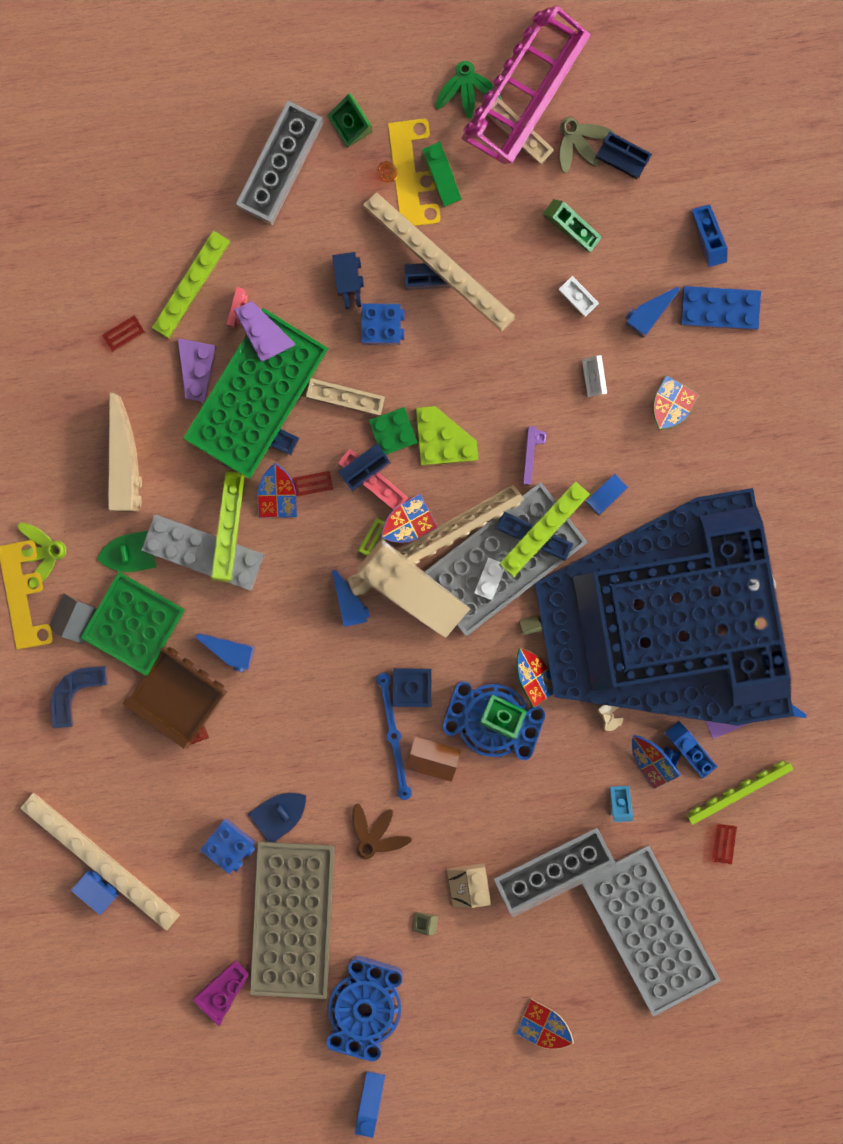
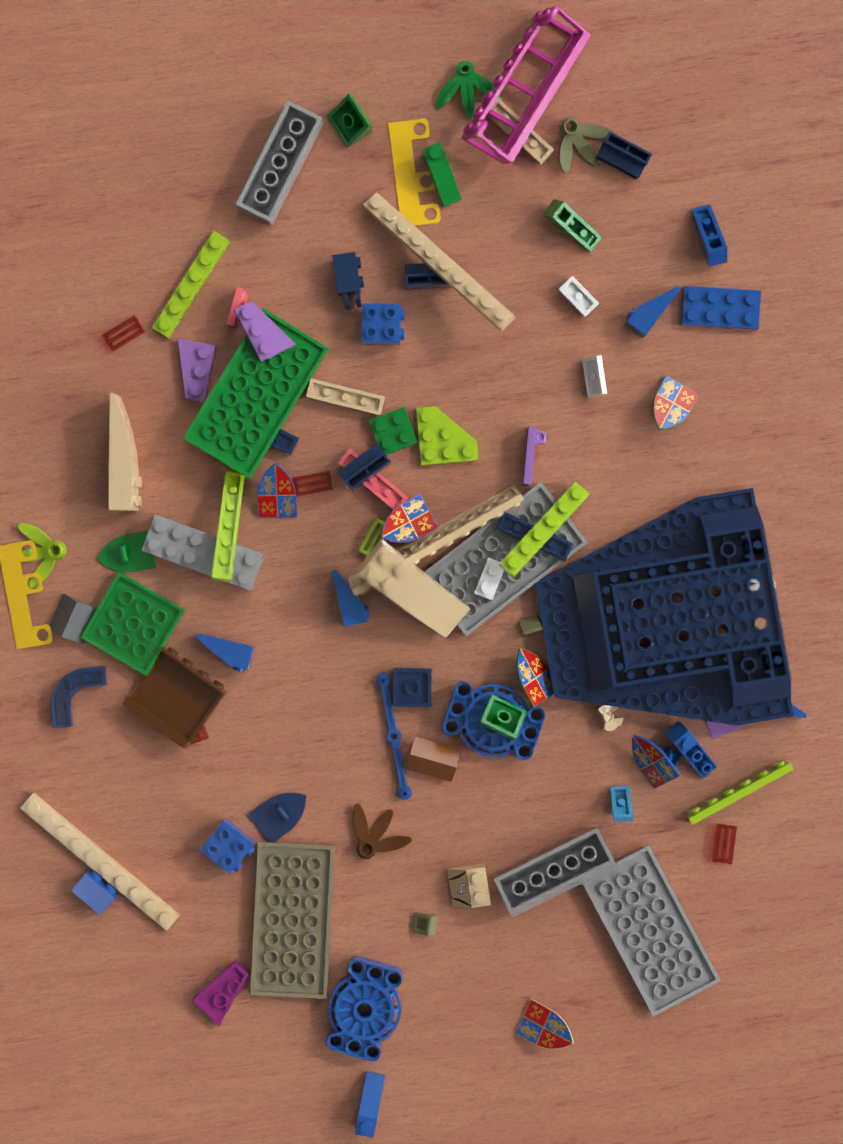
clear orange bush [377,161,398,183] -> none
blue slope [585,474,628,516] -> none

